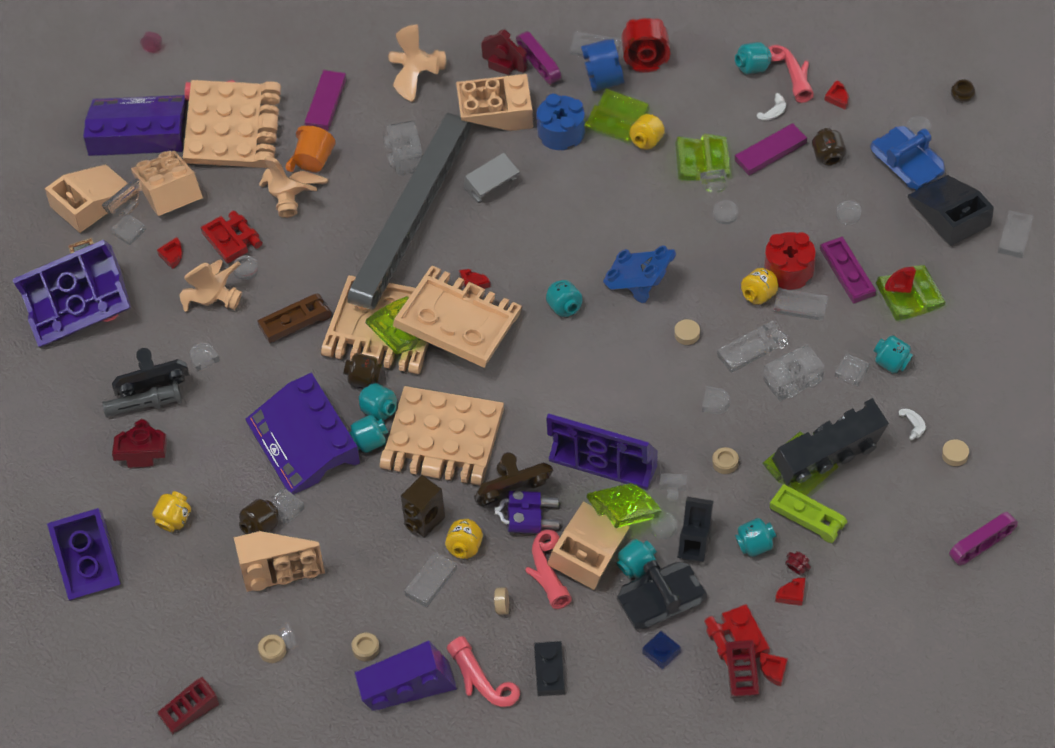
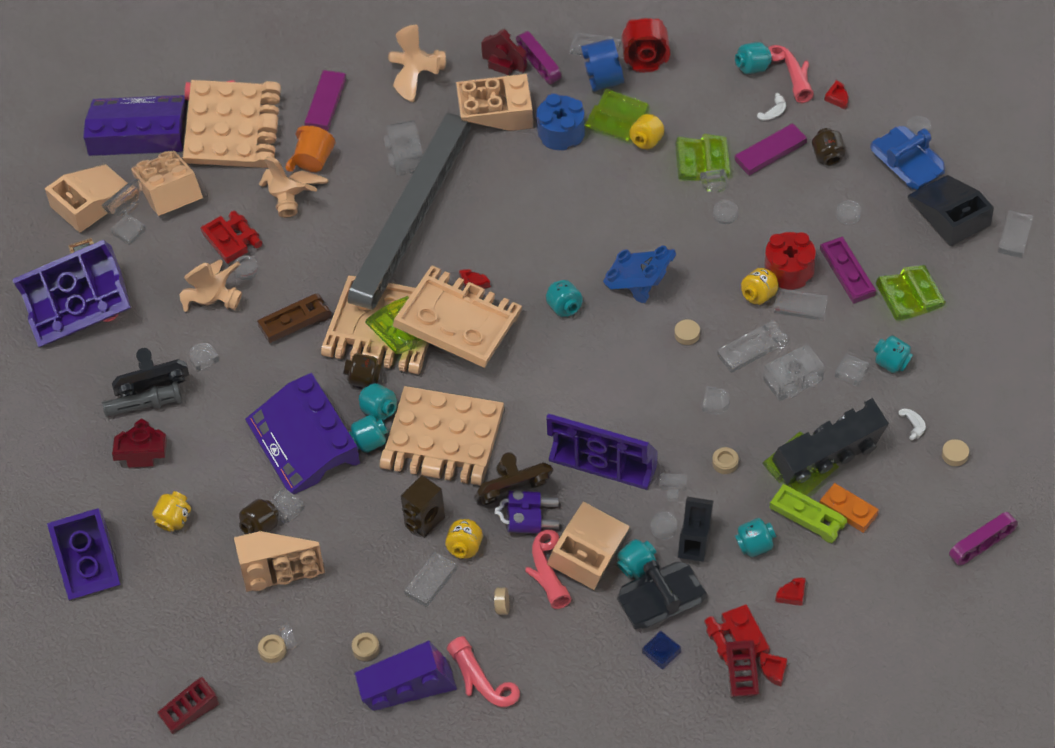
clear pink plate [140,32,162,53] -> none
red tile [157,237,182,269] -> none
light grey hinge [463,153,520,202] -> none
black plate [534,641,565,696] -> none
clear neon green slope [586,483,662,528] -> none
dark red plate [785,551,811,576] -> none
red tile [885,267,916,293] -> none
dark brown plate [951,79,975,102] -> none
none -> orange plate [819,483,879,533]

